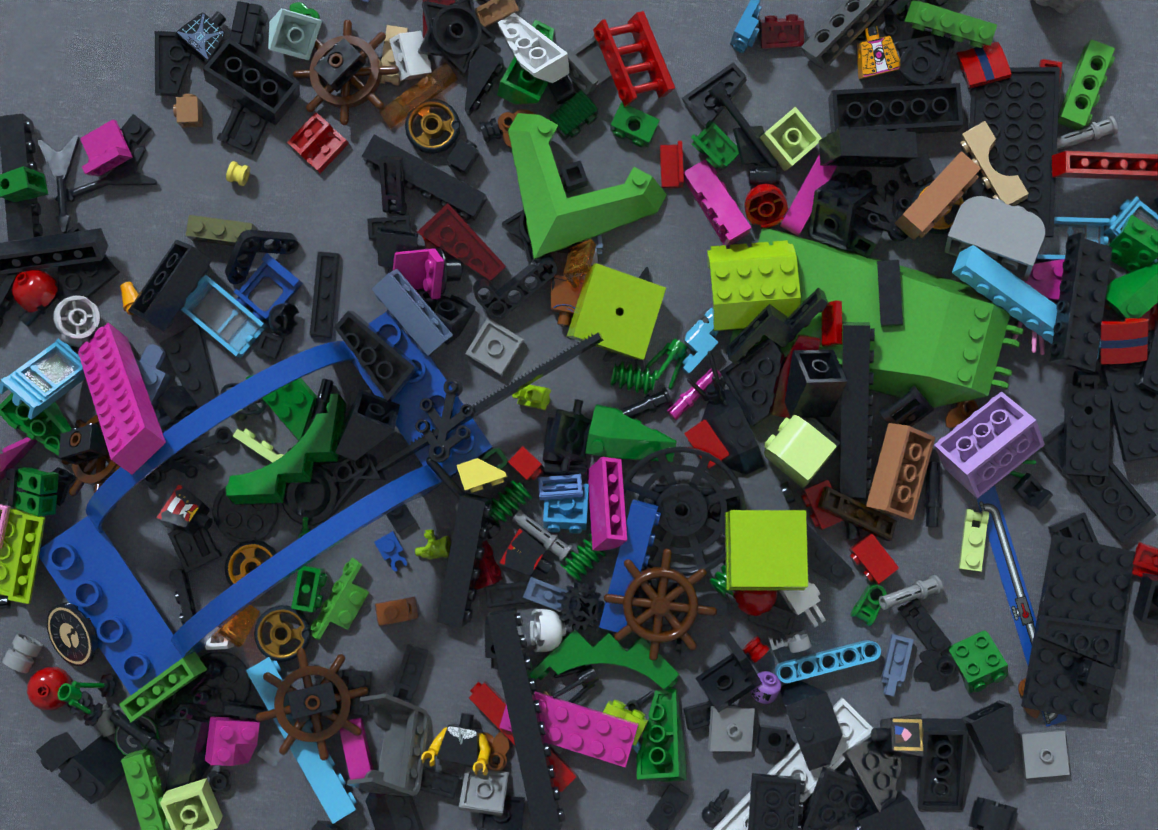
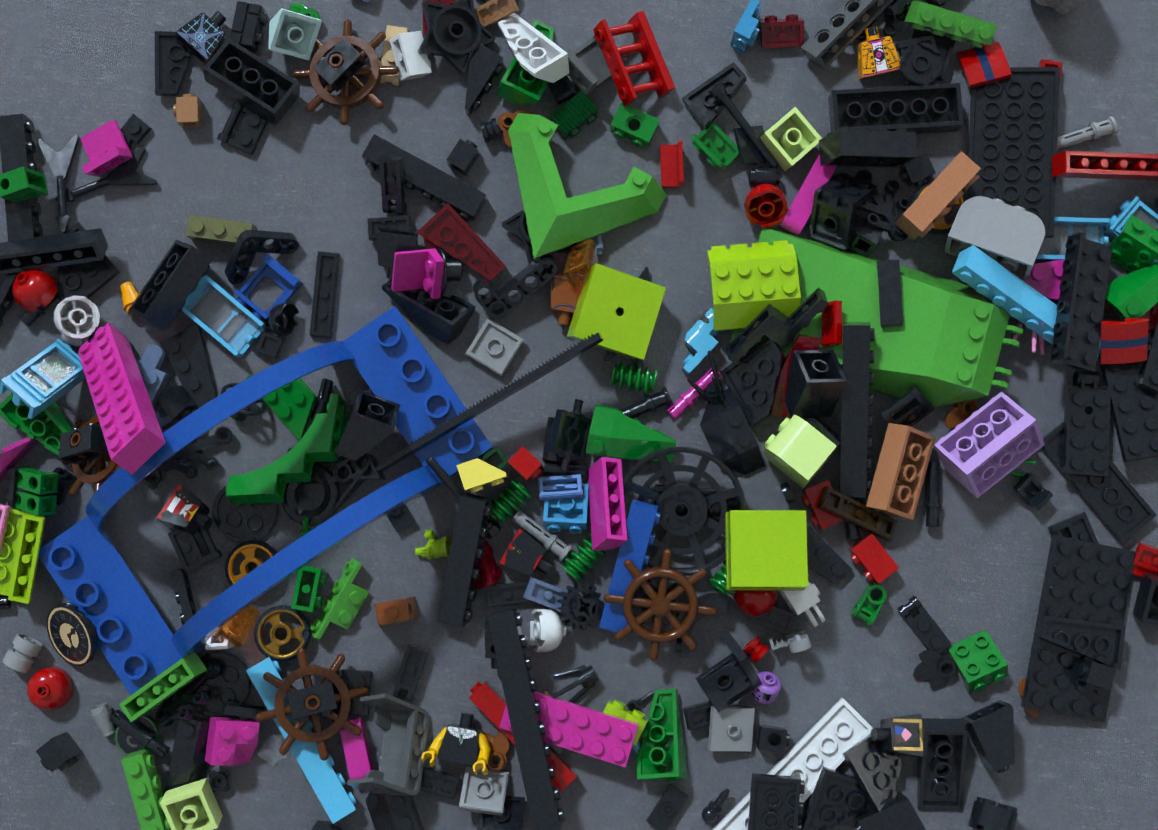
plant [57,673,116,726] -> none
black slope [58,734,126,804] -> none
light yellow wheel [226,161,250,186] -> none
yellowish green plate [233,428,284,463] -> none
red slope [287,112,349,174] -> none
black wedge [334,310,420,401] -> none
sand blue brick [371,269,453,356] -> none
blue plate [374,531,408,572] -> none
clear orange bracket [379,62,457,128] -> none
pearl gold wheel [405,99,460,154] -> none
black plant [415,378,475,462] -> none
lime hips [512,385,551,410] -> none
green arch [530,629,680,690] -> none
black brick [559,160,588,192] -> none
green plant [646,339,688,389] -> none
dark pink wedge [683,160,752,248] -> none
red panel [684,420,729,469] -> none
medium azure beam [775,640,881,683] -> none
black wedge [780,680,843,771] -> none
light grey pin [879,575,943,610] -> none
sand blue hinge [881,634,913,697] -> none
yellowish green plate [959,509,989,572] -> none
tan arch [960,121,1029,206] -> none
sticker [976,485,1067,727] -> none
light grey plate [1020,730,1070,779] -> none
bright green brick [1058,39,1115,130] -> none

